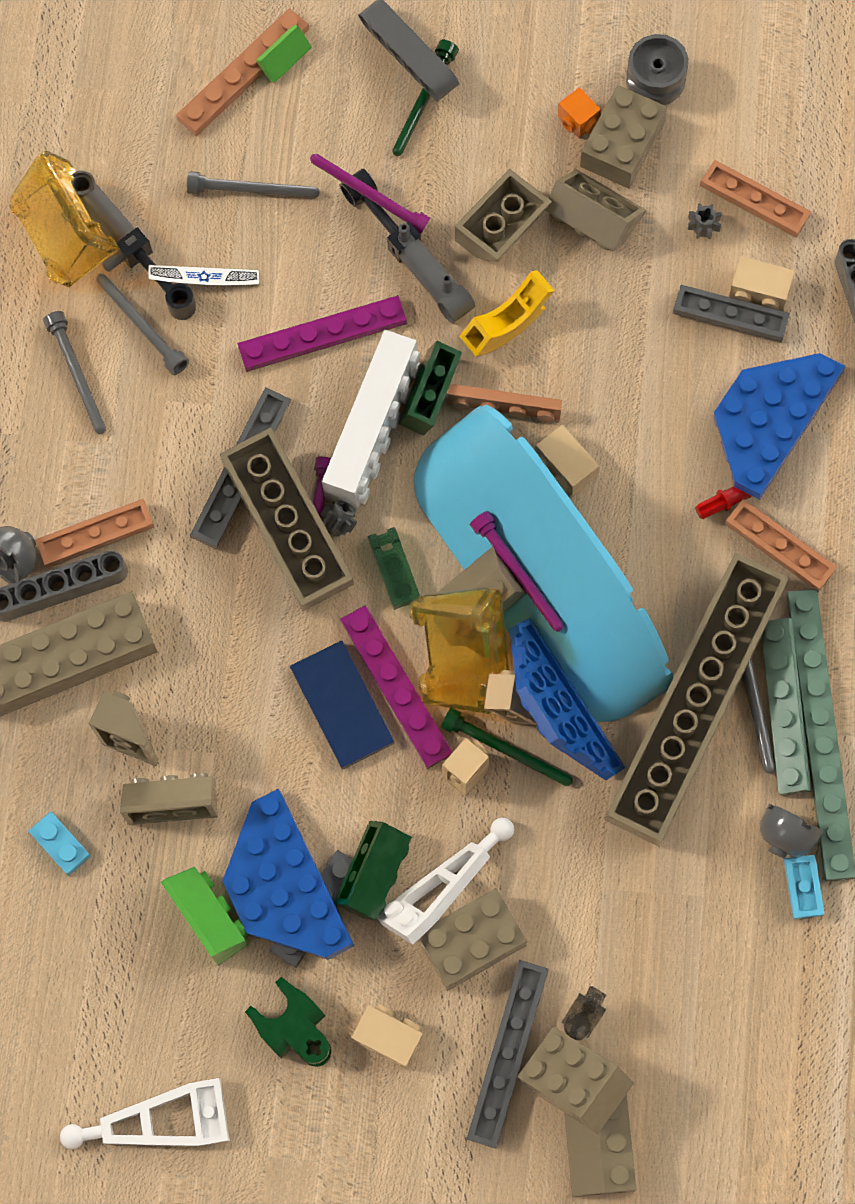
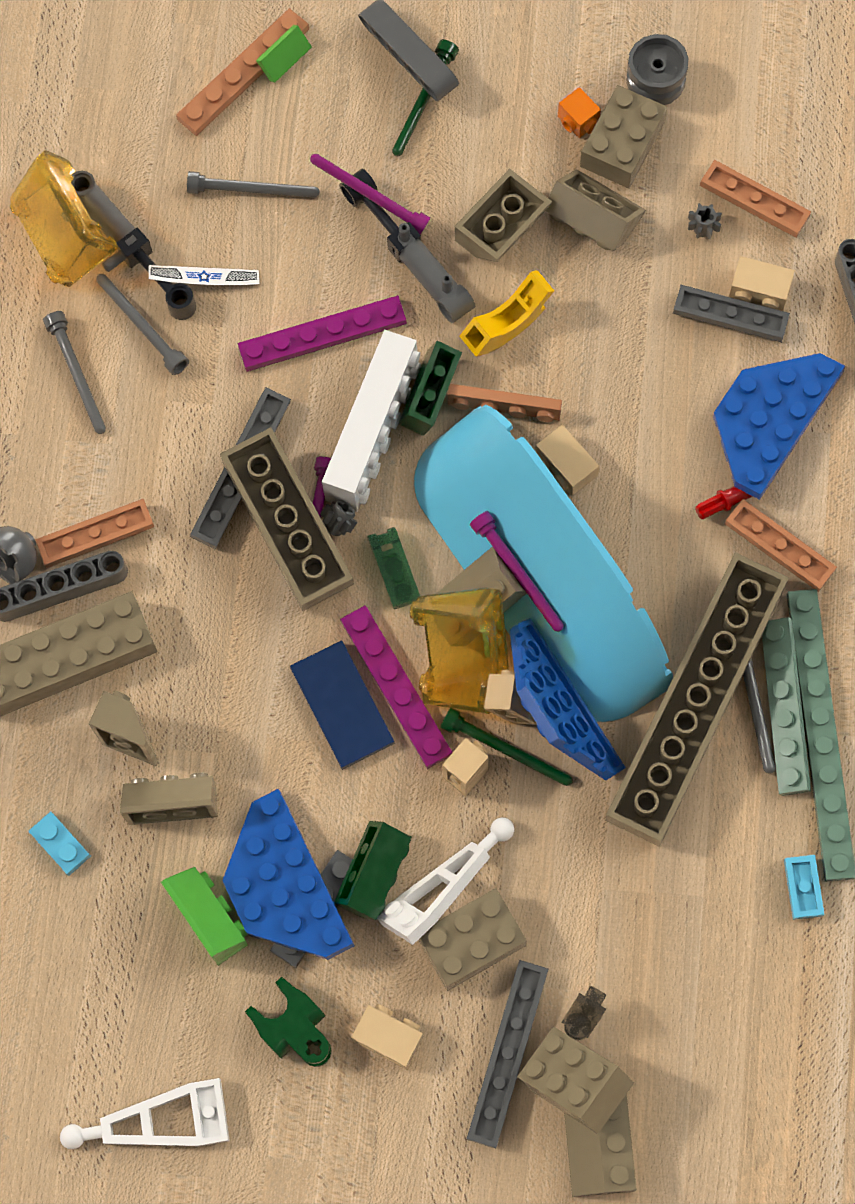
dark grey cylinder [760,803,823,859] -> none

